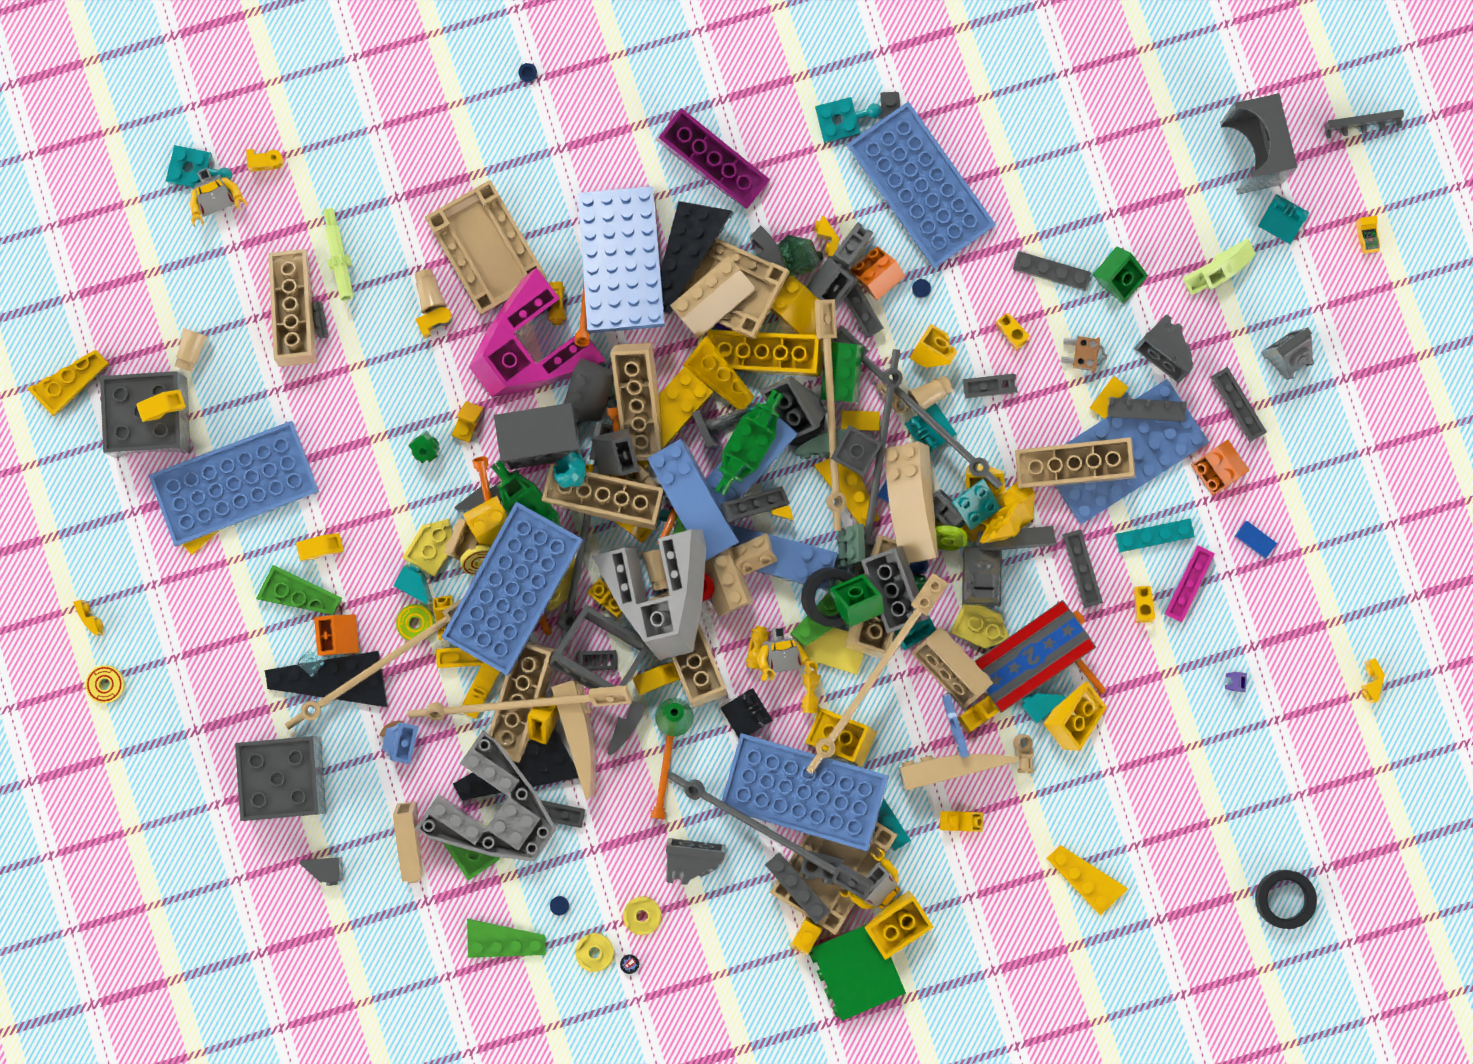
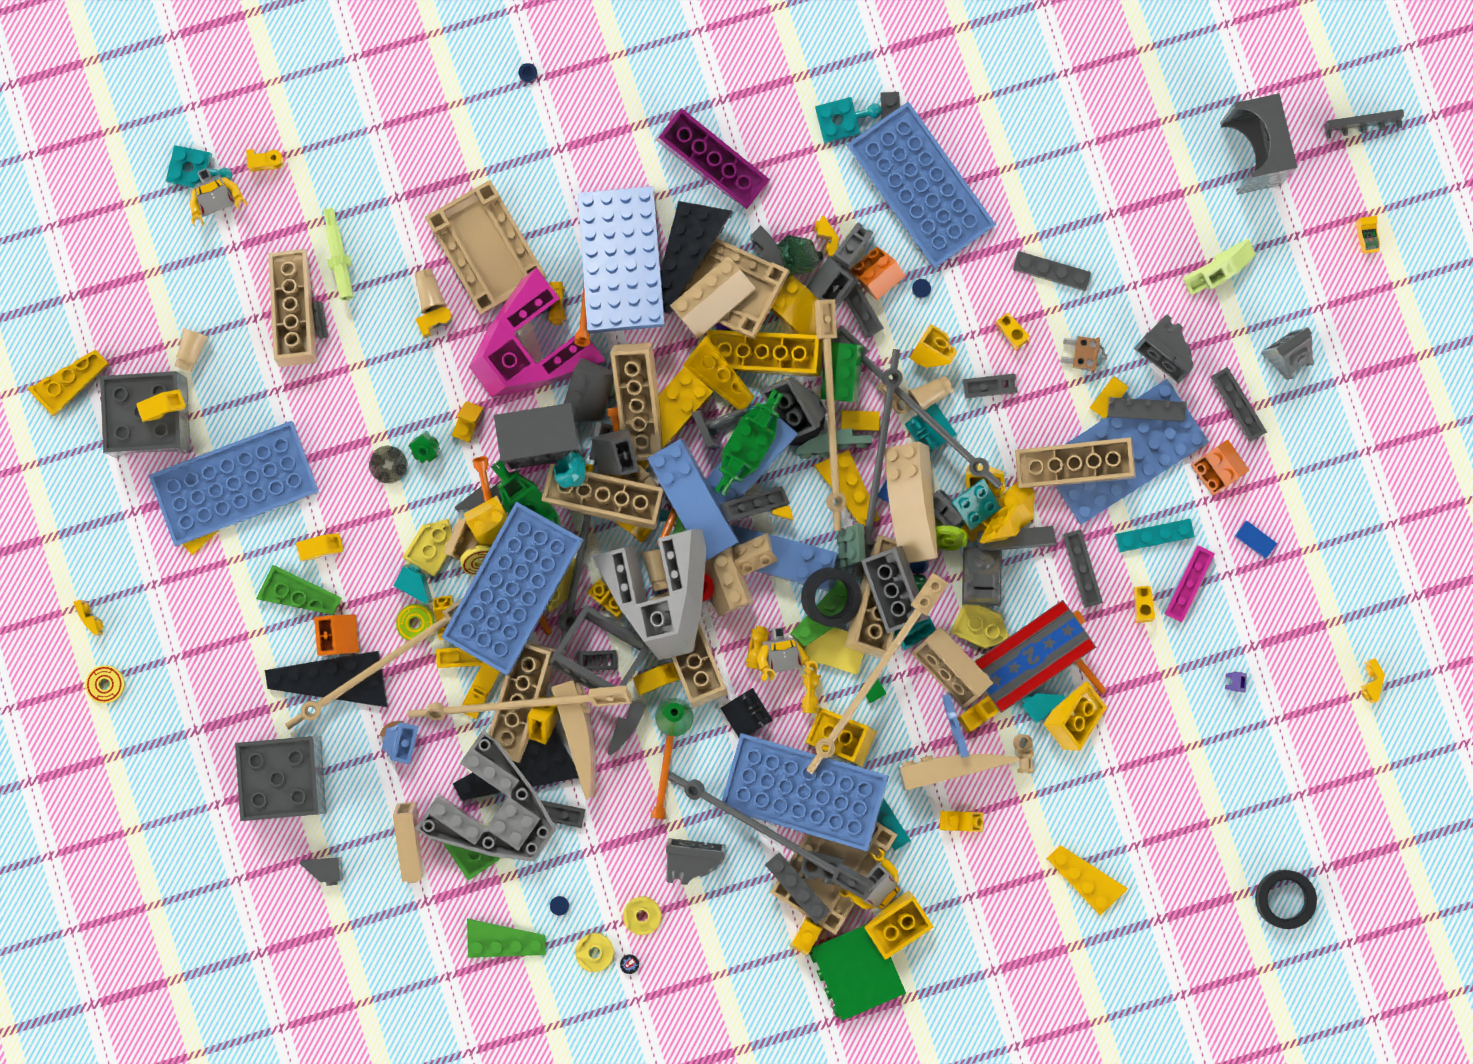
clear light blue plate [296,649,325,676] -> none
green slope [829,574,884,627] -> none
dark grey tile [830,425,883,477] -> none
green slope [1092,246,1148,304] -> none
teal hinge [1258,194,1309,245] -> none
none -> clear smoke plate [369,445,408,484]
none -> green tile [860,678,887,703]

